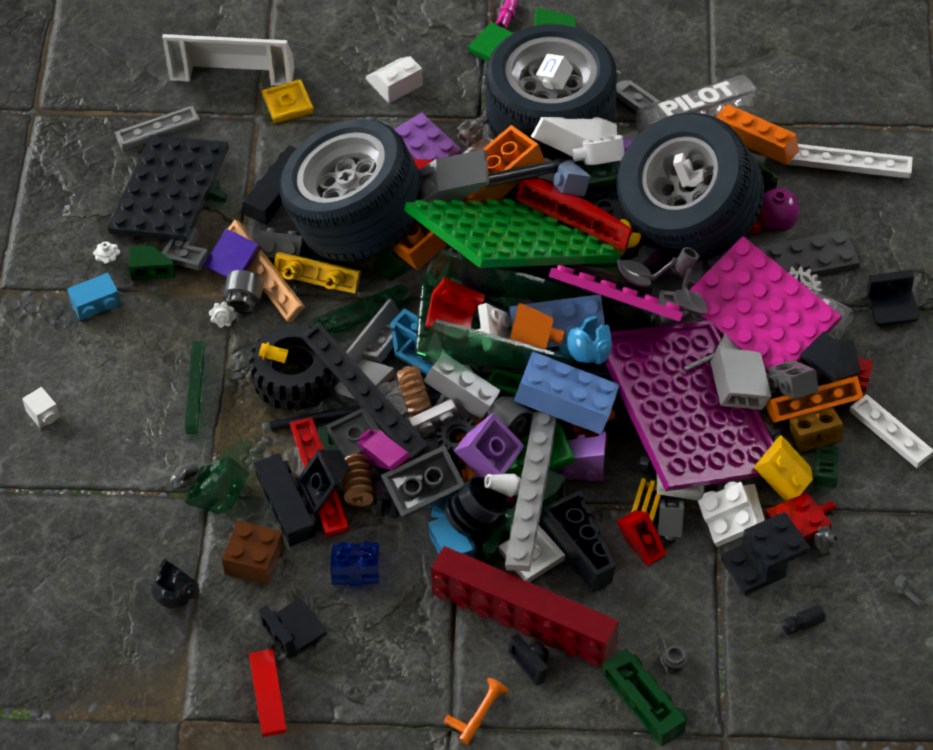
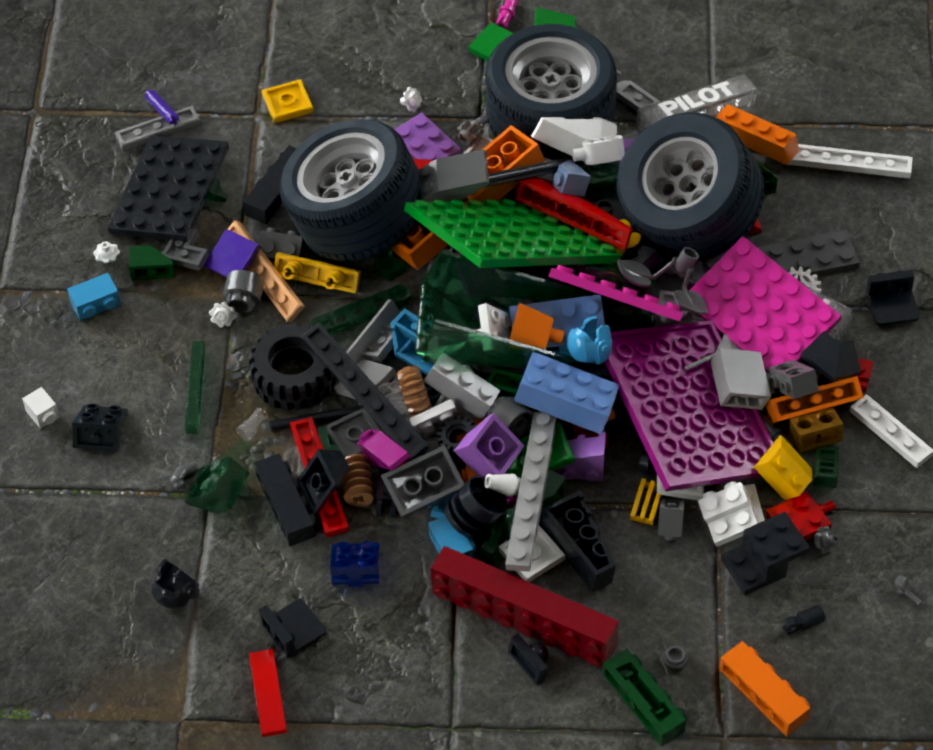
white slope [162,34,294,86] -> none
reddish brown brick [222,520,284,585] -> none
yellow pin [258,342,288,364] -> none
white slope [366,56,423,103] -> none
red bracket [425,277,485,343] -> none
orange piece [444,678,509,745] -> none
white brick [536,54,573,89] -> none
red slope [616,510,667,566] -> none
white bracket [673,153,705,187] -> none
magenta cylinder [758,188,800,231] -> none
none -> black bracket [72,404,128,452]
none -> dark purple axle [144,89,179,125]
none -> clear pin [236,408,268,441]
none -> white plant [400,87,422,112]
none -> orange brick [719,641,810,737]

